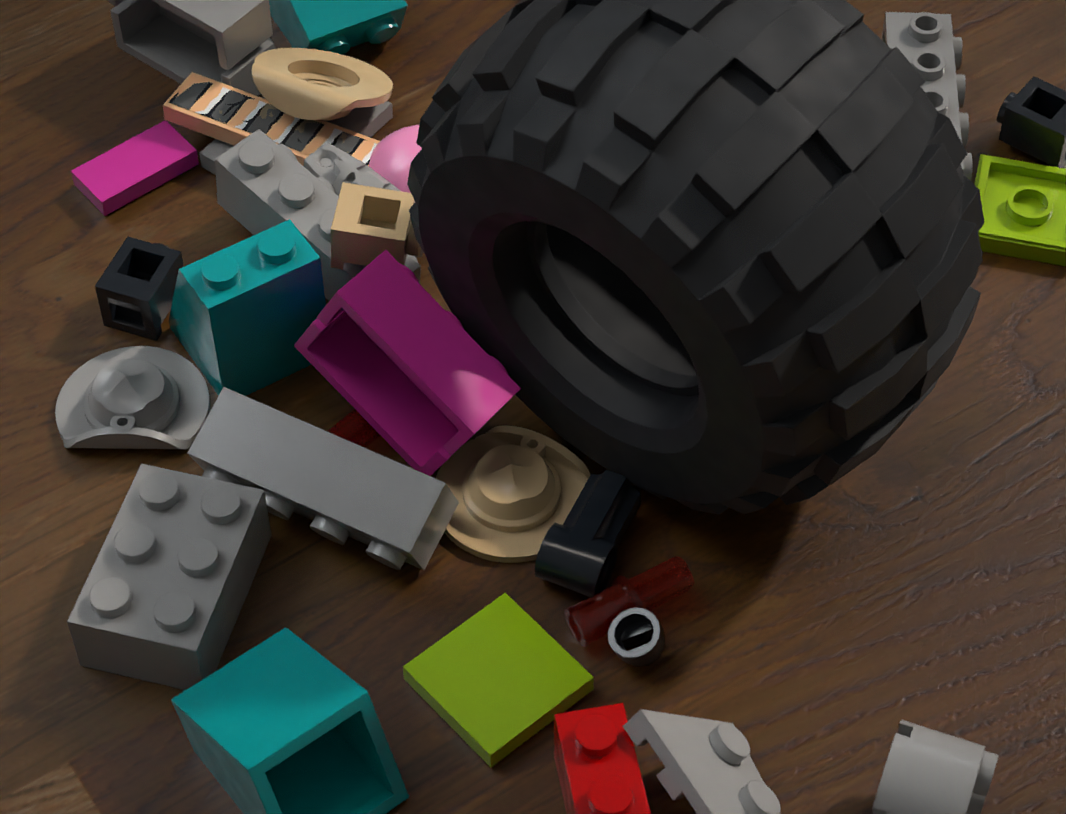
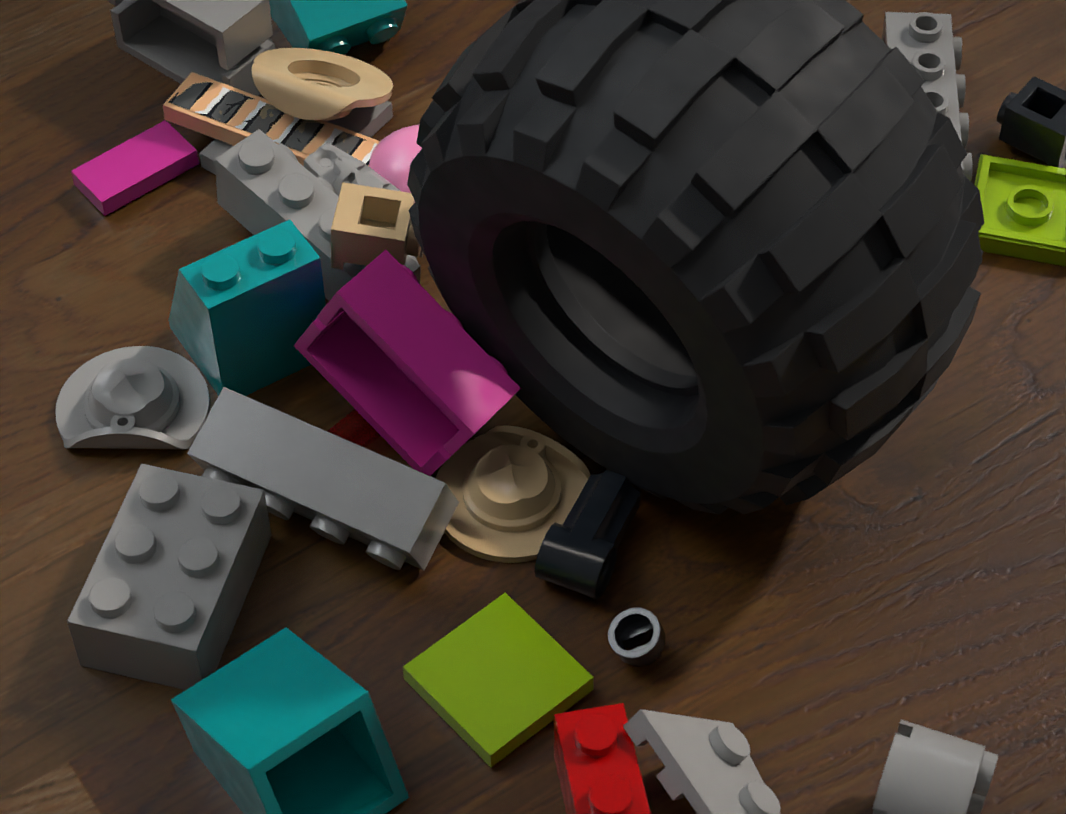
black brick [95,236,184,341] -> none
clear red axle [564,556,694,647] -> none

